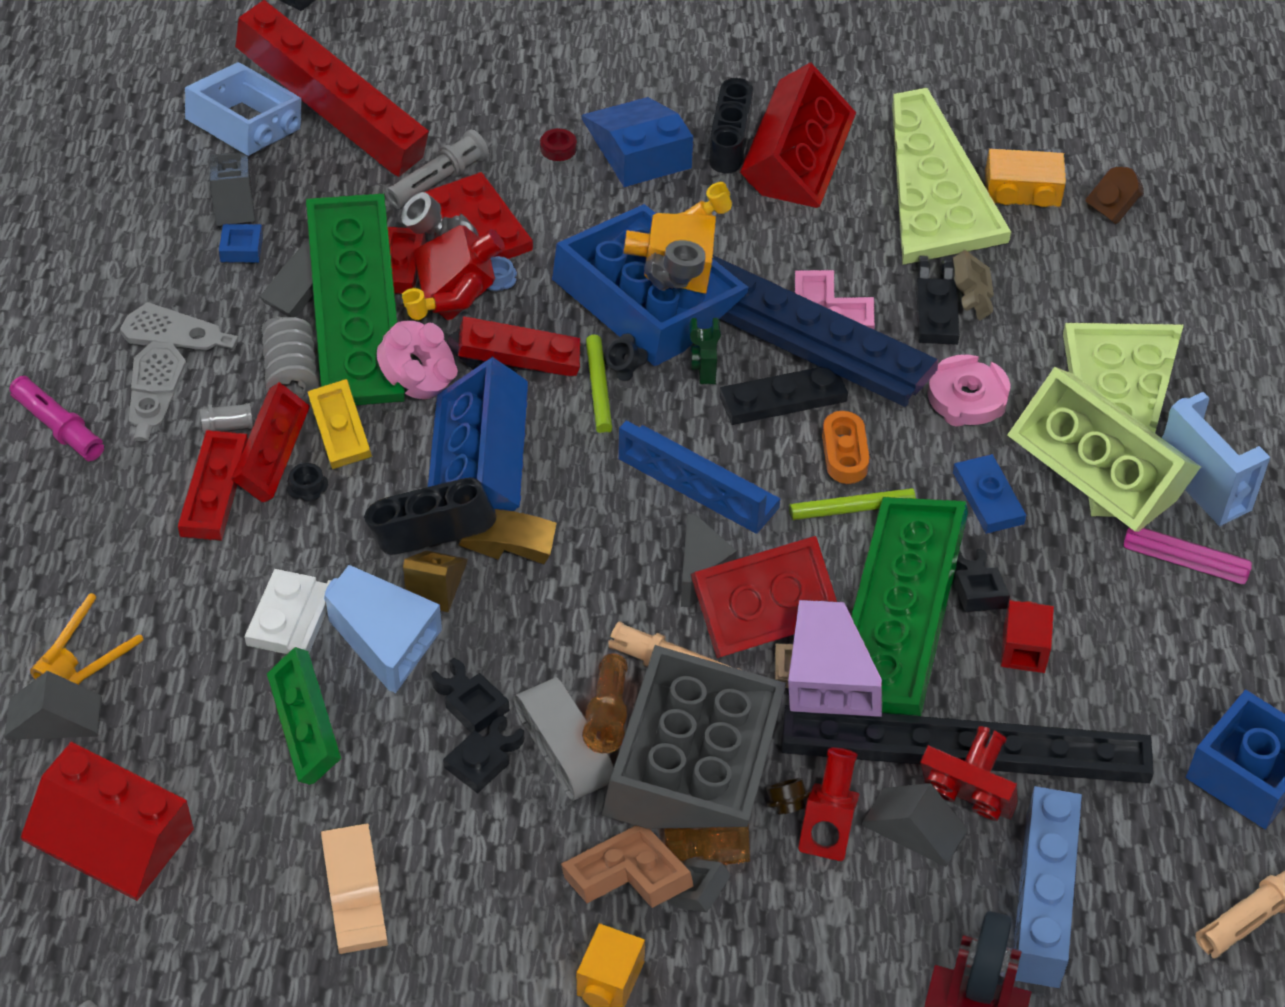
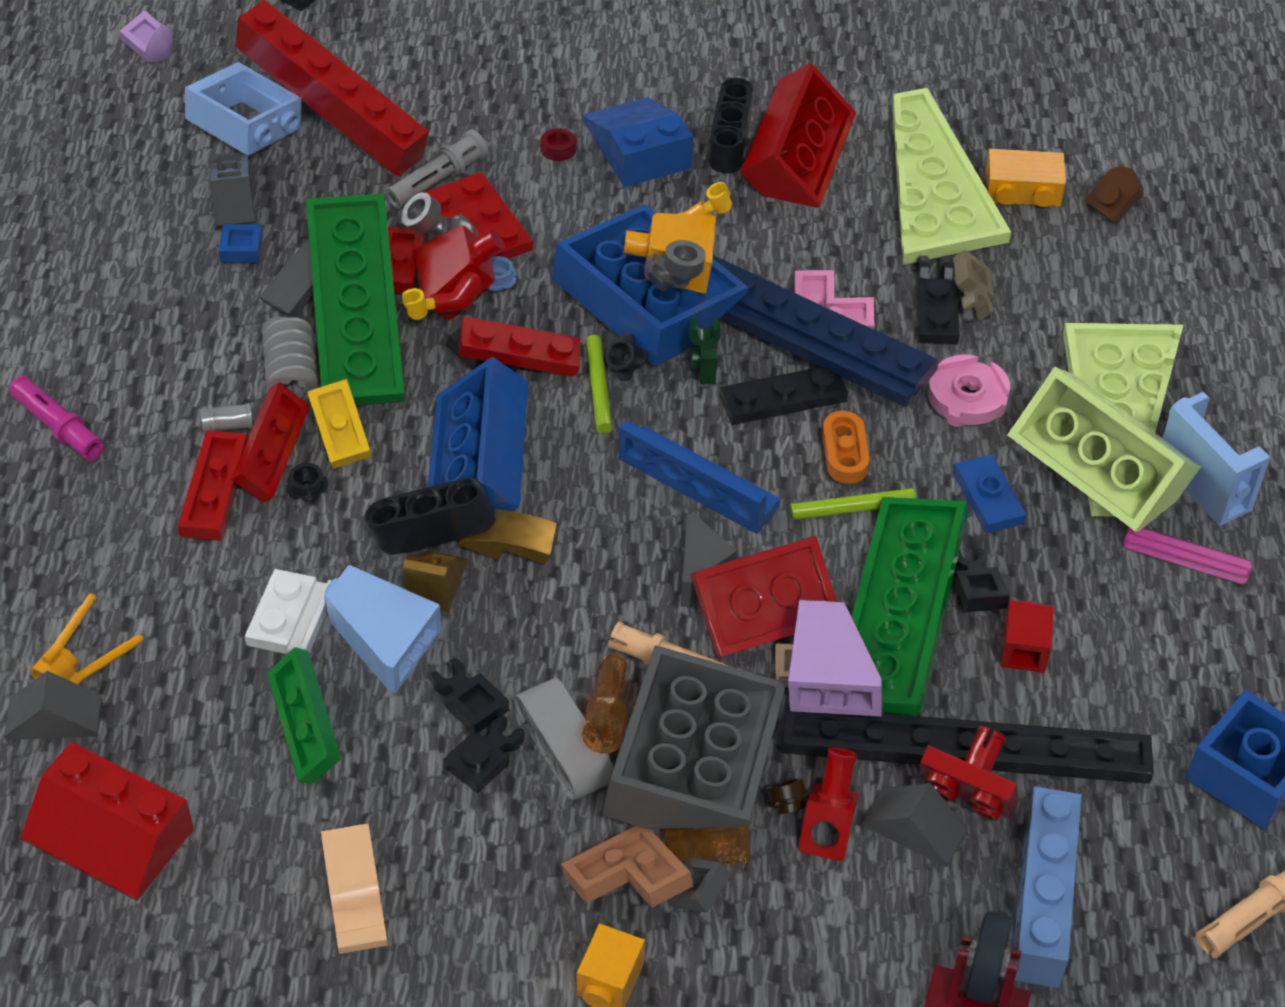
light grey piece [120,302,238,350] -> none
light grey piece [129,341,186,441] -> none
bright pink plate [377,321,458,399] -> none
none -> lavender plate [119,10,173,62]

